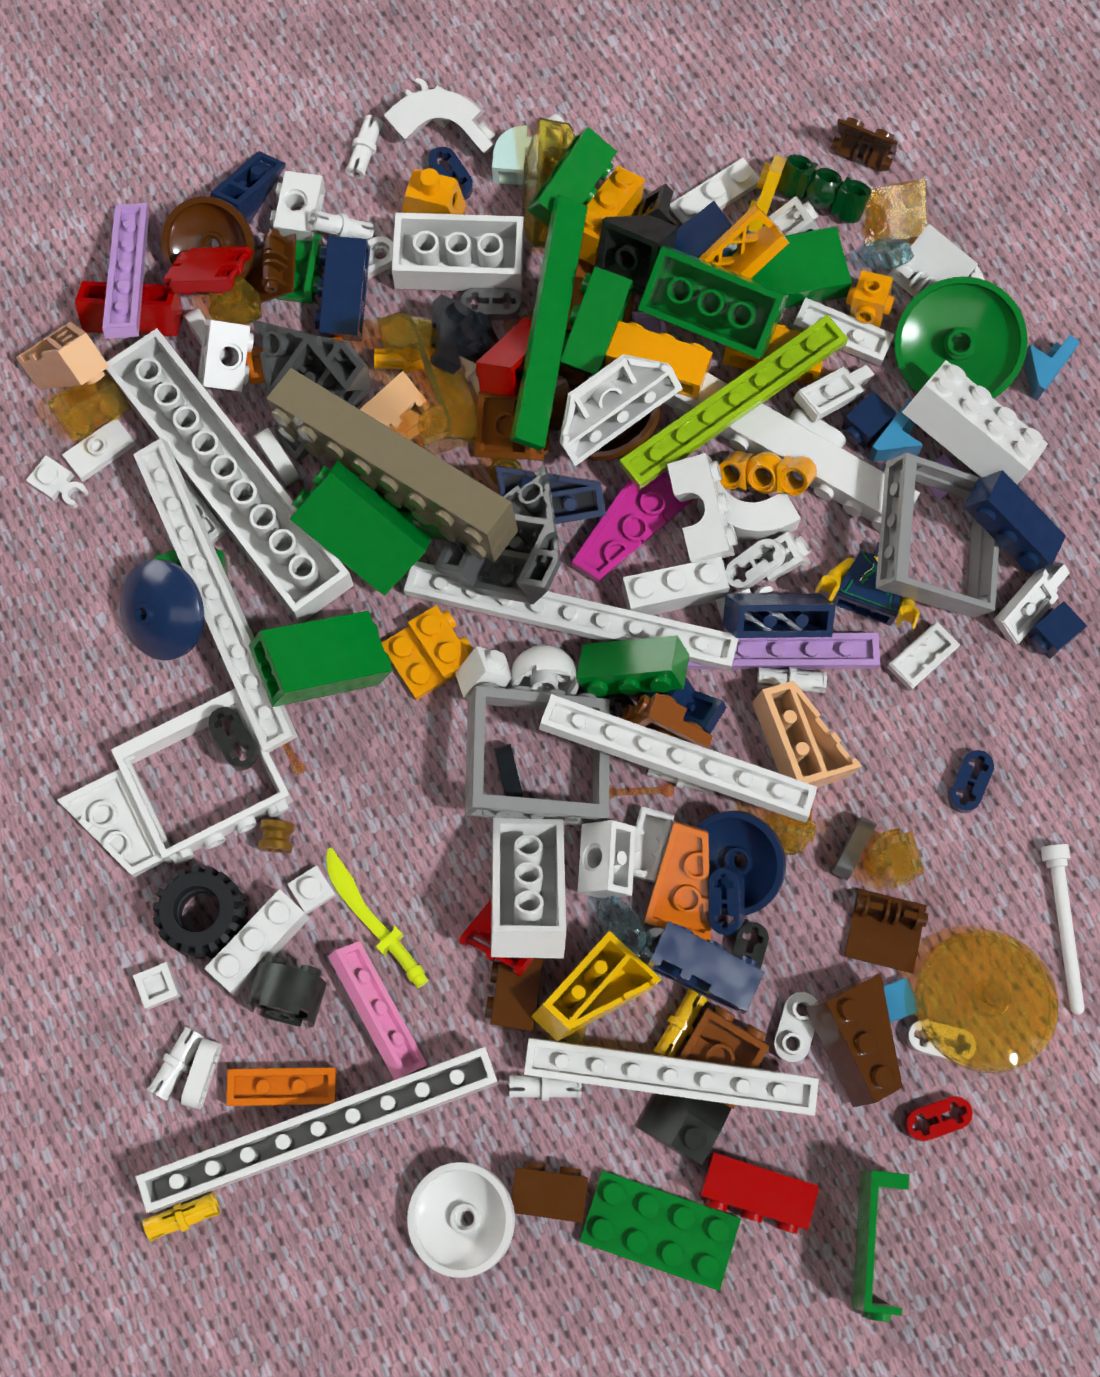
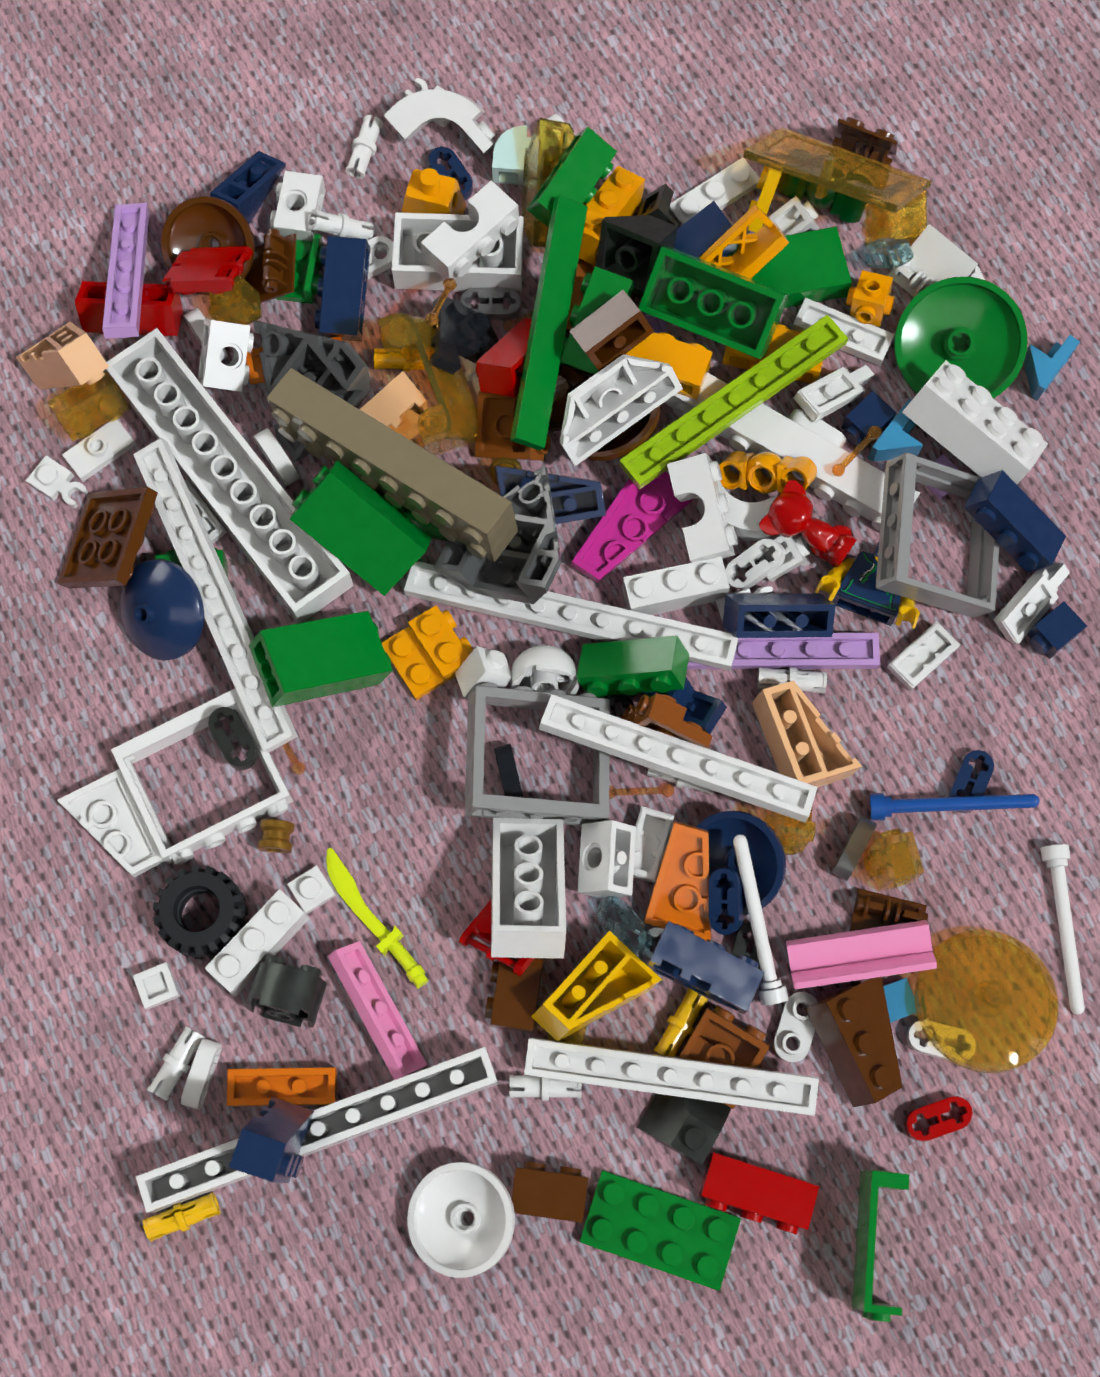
none -> reddish brown plate [57,487,158,589]
none -> dark blue wedge [229,1097,314,1183]
none -> white arch [421,181,519,283]
none -> clear orange hinge [425,278,457,326]
none -> brick [569,290,655,371]
none -> white piece [733,835,789,1005]
none -> clear yellow door [743,127,932,213]
none -> red animal [759,480,857,567]
none -> bright pink panel [786,920,937,989]
none -> clear orange hinge [832,426,882,477]
none -> blue piece [869,793,1040,821]

